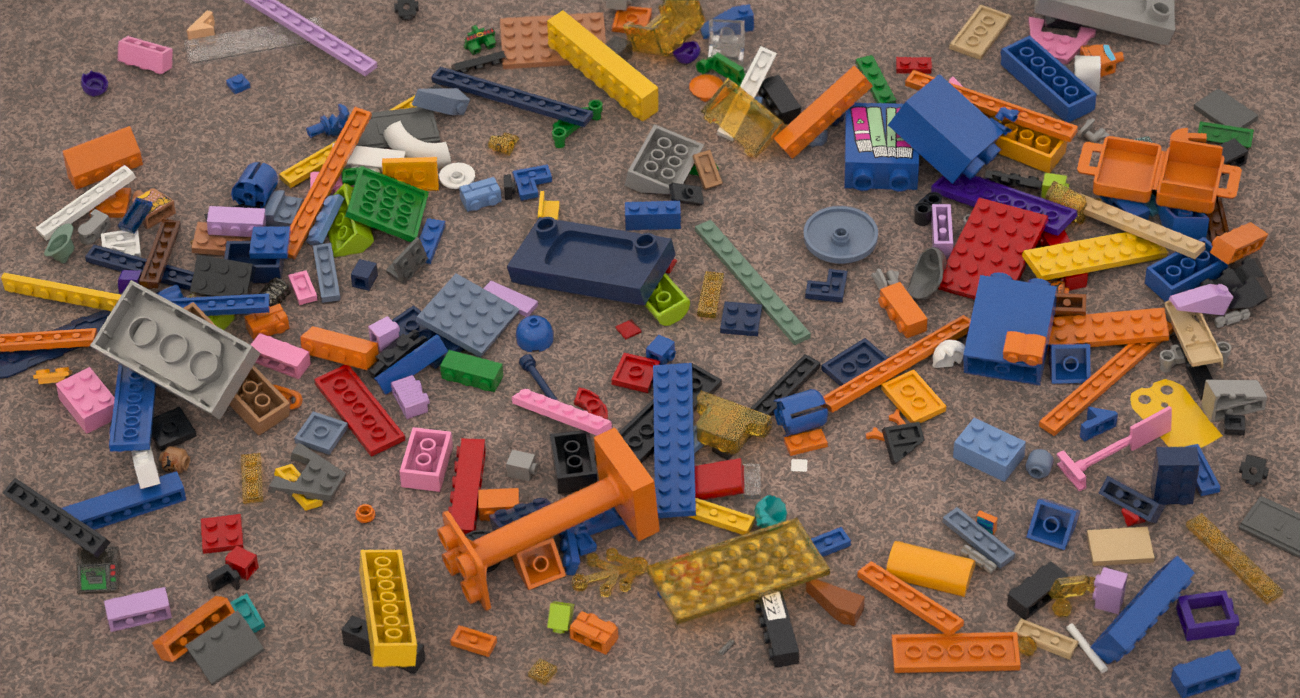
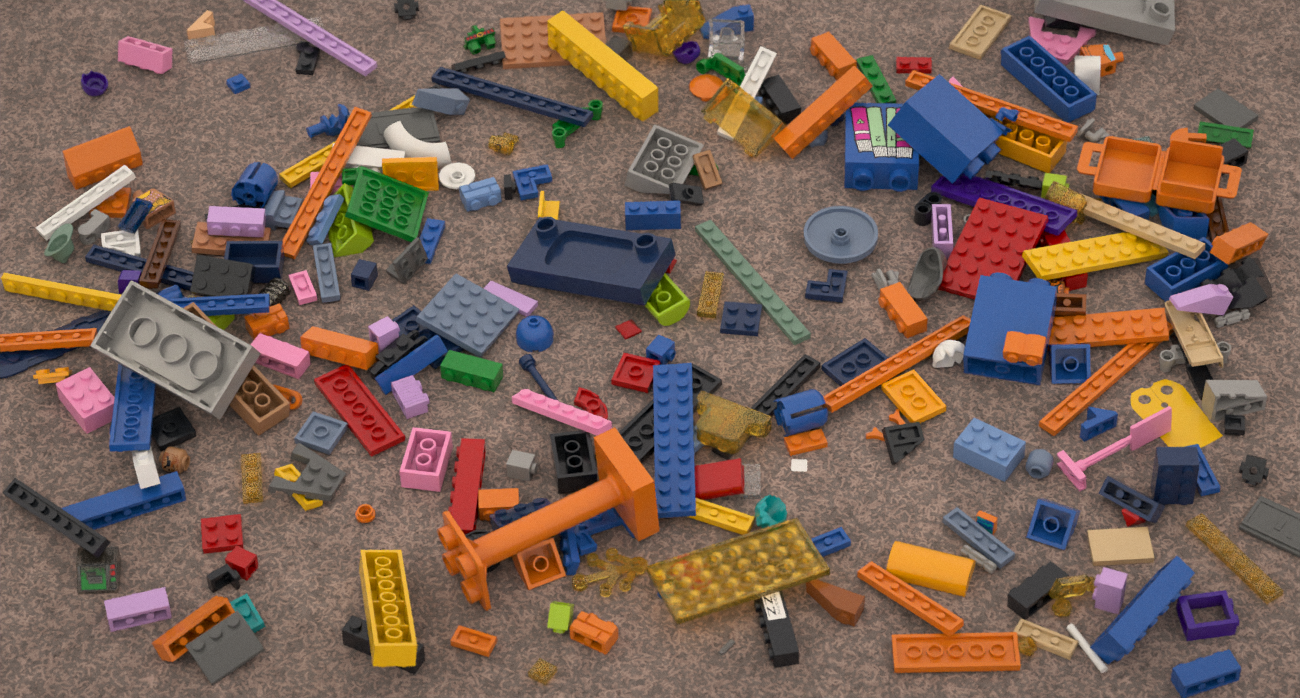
blue plate [249,227,291,259] -> none
none -> black hinge [296,42,320,75]
none -> orange brick [810,32,857,80]

